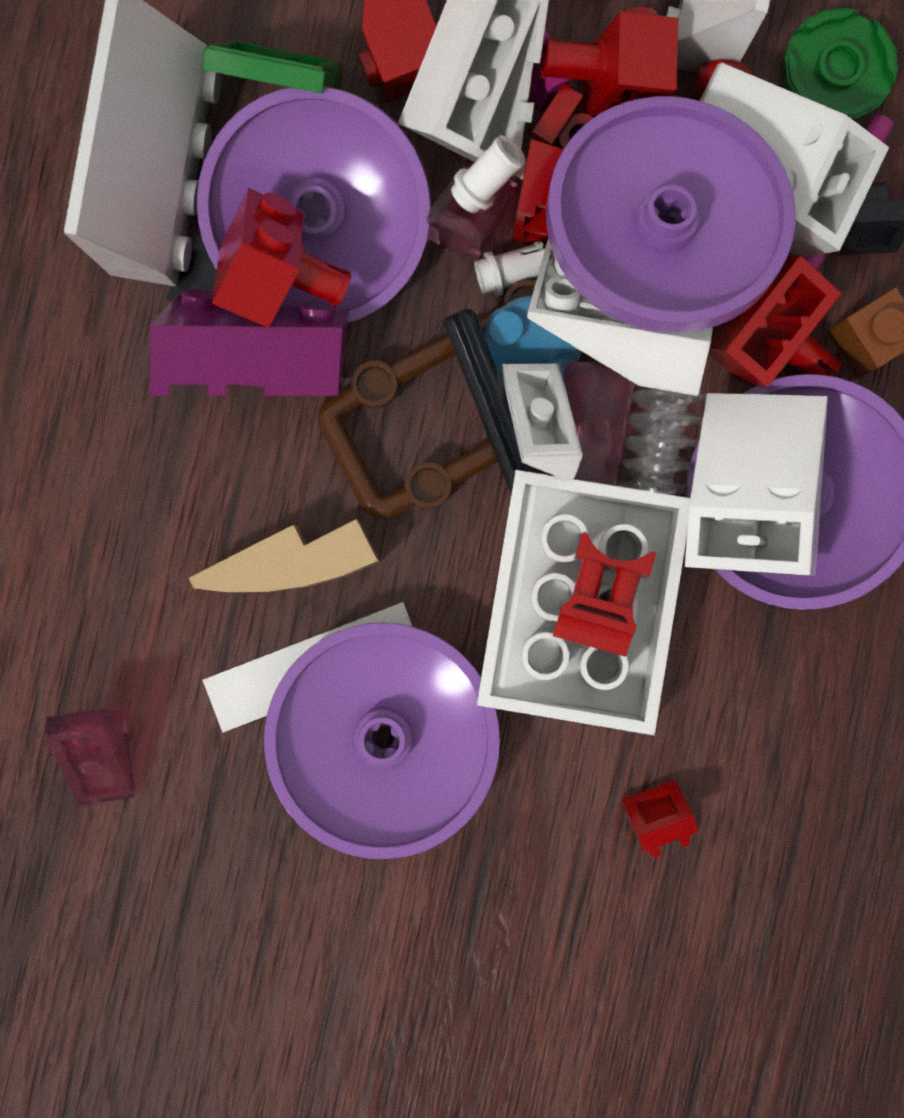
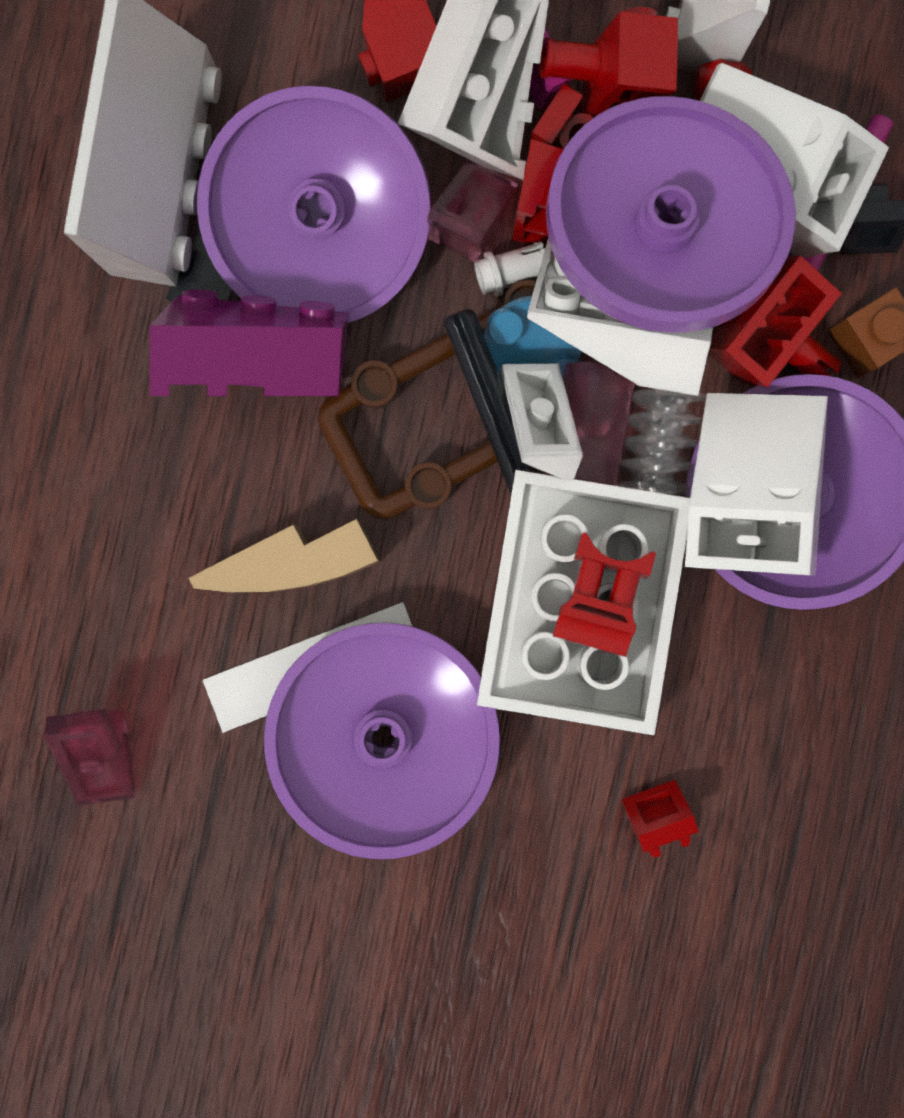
green tile [203,40,343,94] -> none
red brick [212,188,351,328] -> none
white pin [451,135,526,213] -> none
green tile [780,8,898,122] -> none

